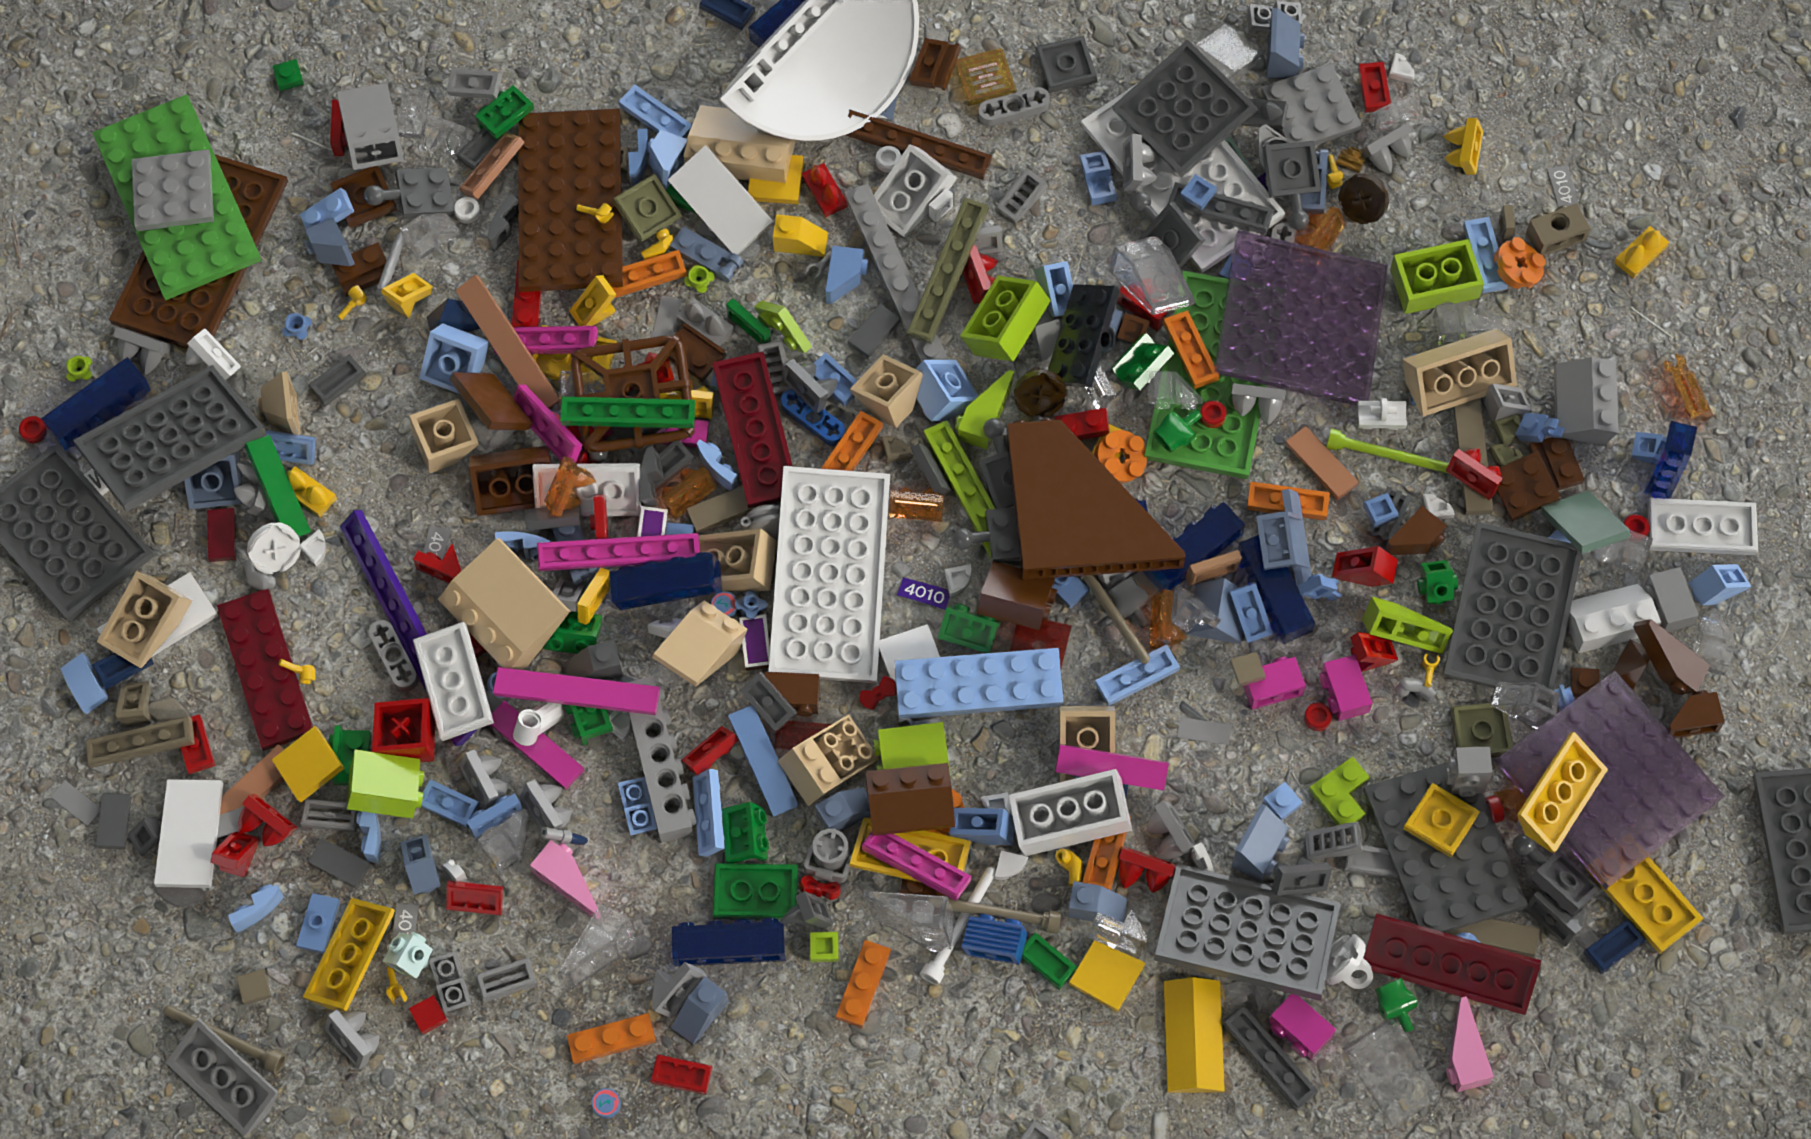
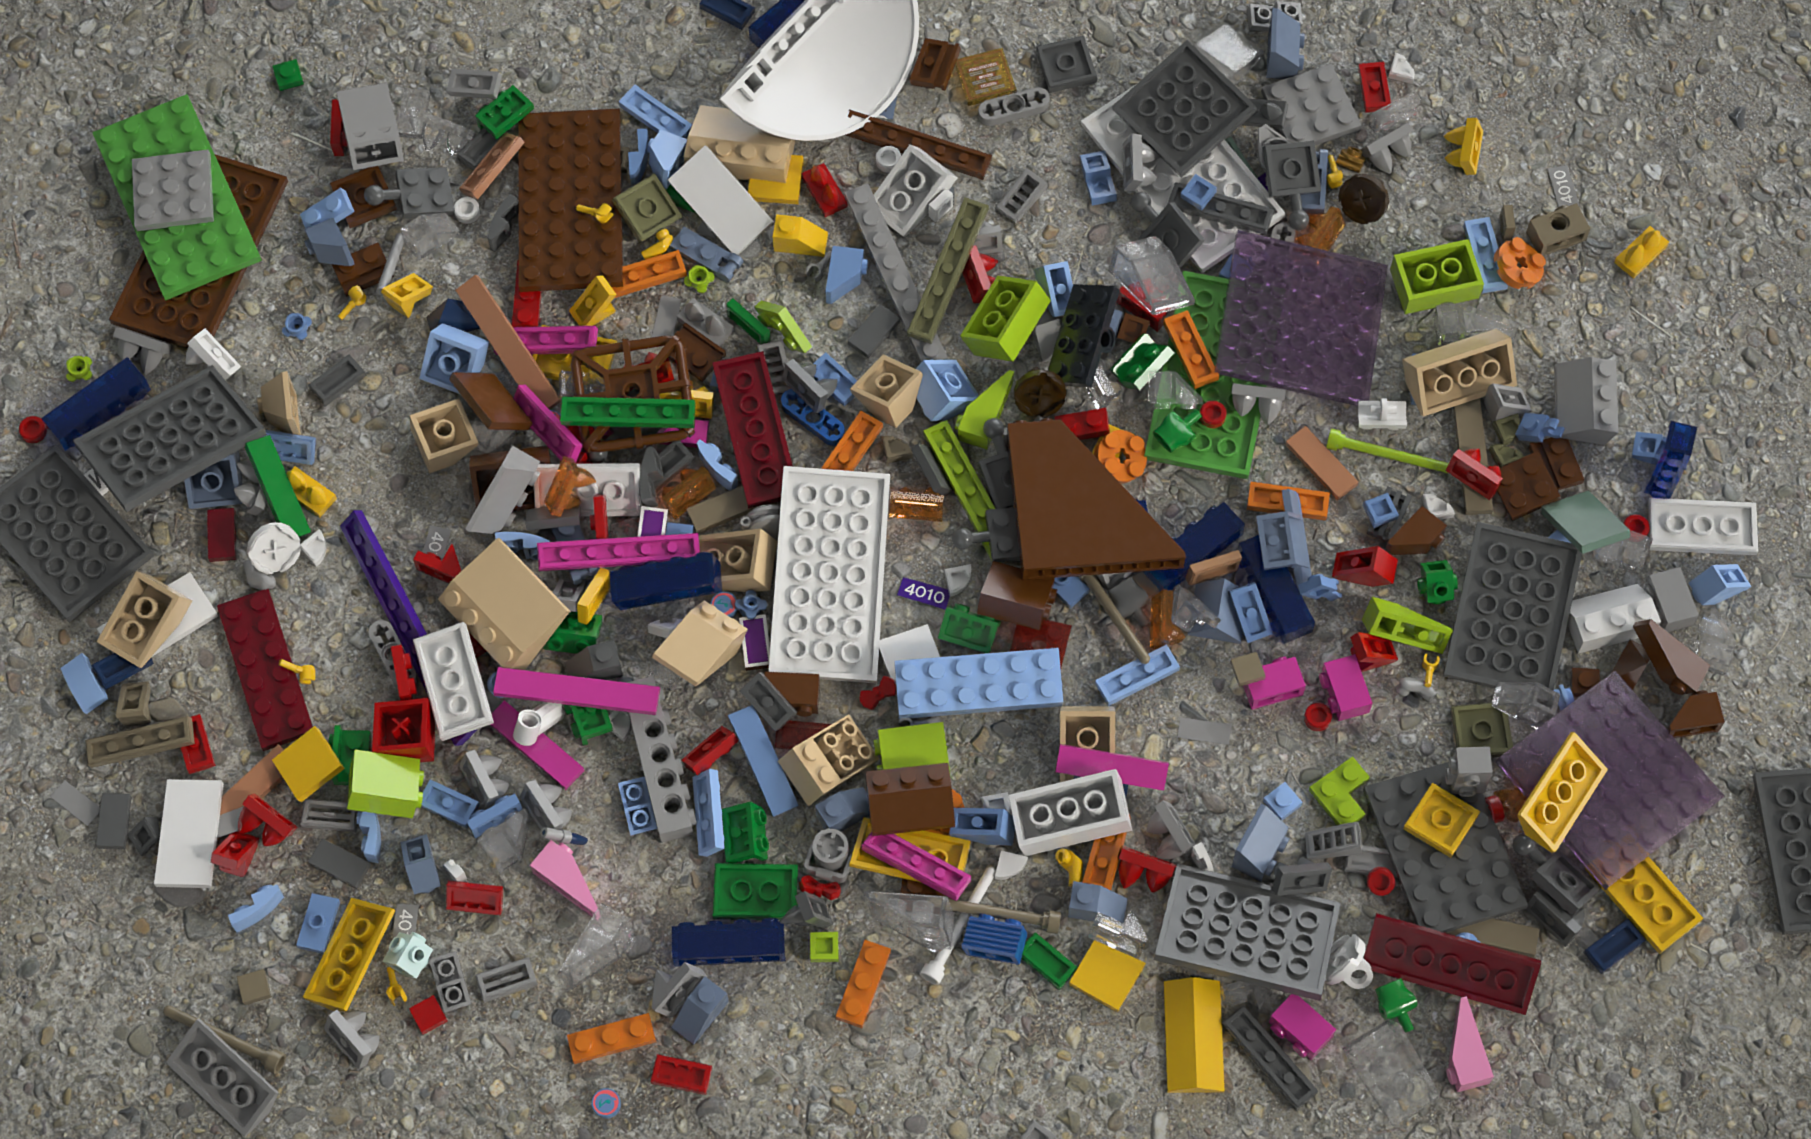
clear orange plate [1664,354,1714,422] -> none
none -> red plate [391,645,417,700]
none -> light grey slope [465,446,540,534]
none -> red tile [1367,867,1395,896]

